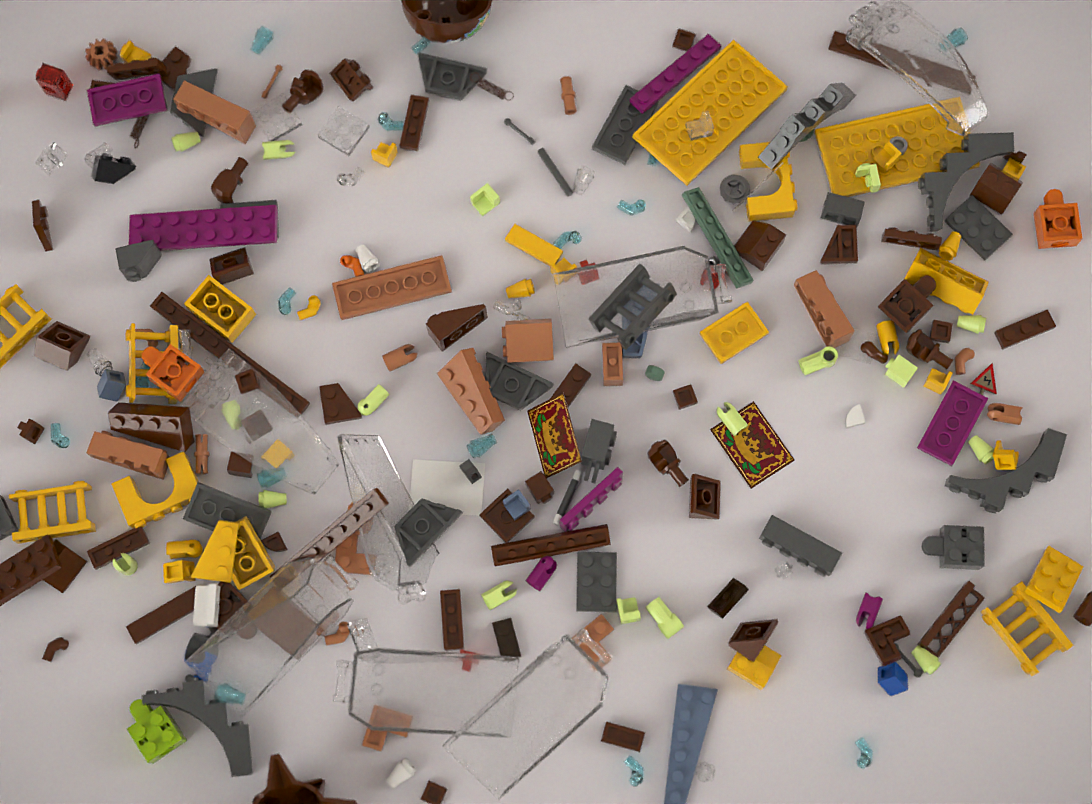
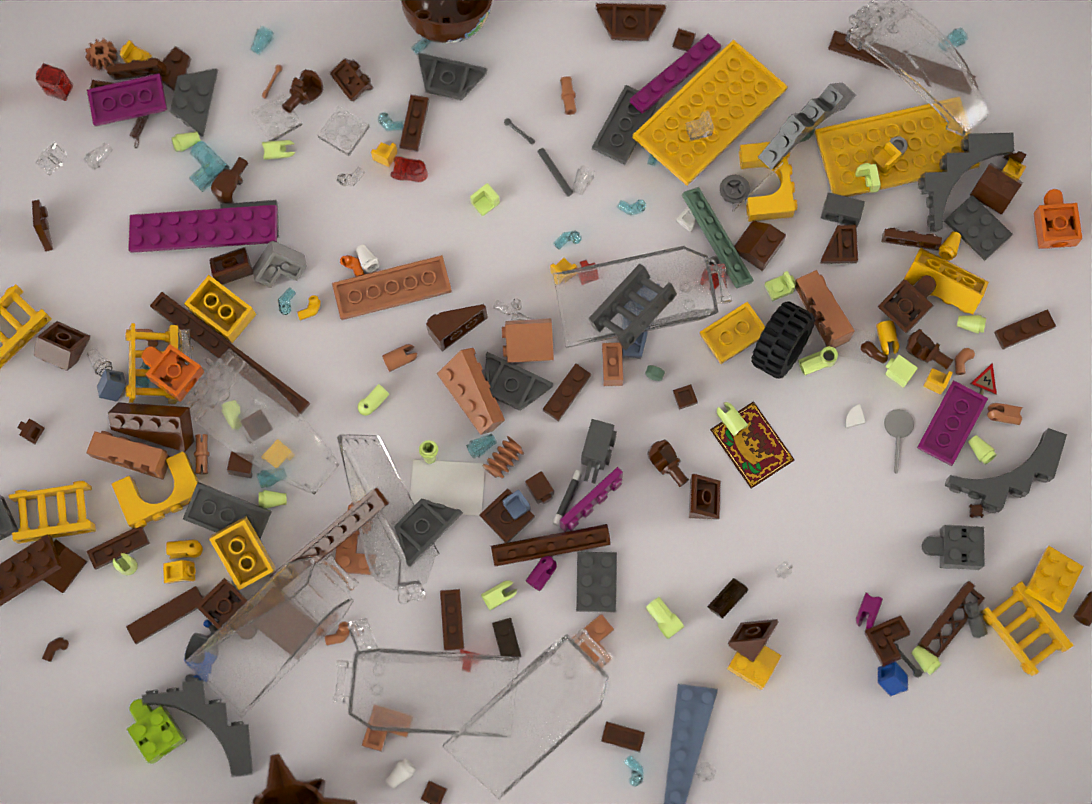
clear light blue arm [50,423,70,448] -> none
black slope [91,153,136,184] -> none
dark grey slope [115,240,162,282] -> none
nougat wedge [173,81,256,144] -> none
yellow wing [191,520,239,583] -> none
white panel [193,584,220,627] -> none
clear light blue cone [214,683,246,705] -> none
reddish brown tile [235,368,260,394] -> none
reddish brown tile [261,532,288,552] -> none
reddish brown wing [319,383,362,425] -> none
dark grey piece [459,459,482,484] -> none
reddish brown piece [470,73,514,100] -> none
yellow tile [505,224,563,266] -> none
yellow cone [506,278,535,299] -> none
sticker [527,392,582,479] -> none
yellowish green panel [616,597,641,624] -> none
dark grey brick [759,515,842,577] -> none
clear light blue arm [855,737,873,769] -> none
reddish brown plate [930,320,953,343] -> none
yellow panel [993,440,1019,470] -> none
none -> clear light blue brick [189,141,230,192]
none -> light grey panel [253,241,307,287]
none -> clear red piece [390,156,428,182]
none -> yellowish green cone [419,440,438,464]
none -> nougat piece [482,436,524,478]
none -> reddish brown wing [596,3,666,41]
none -> black tyre [751,301,815,379]
none -> yellowish green bracket [764,271,796,301]
none -> light grey piece [884,409,914,473]
none -> dark grey bar [964,601,988,638]
none -> reddish brown piece [969,504,984,518]

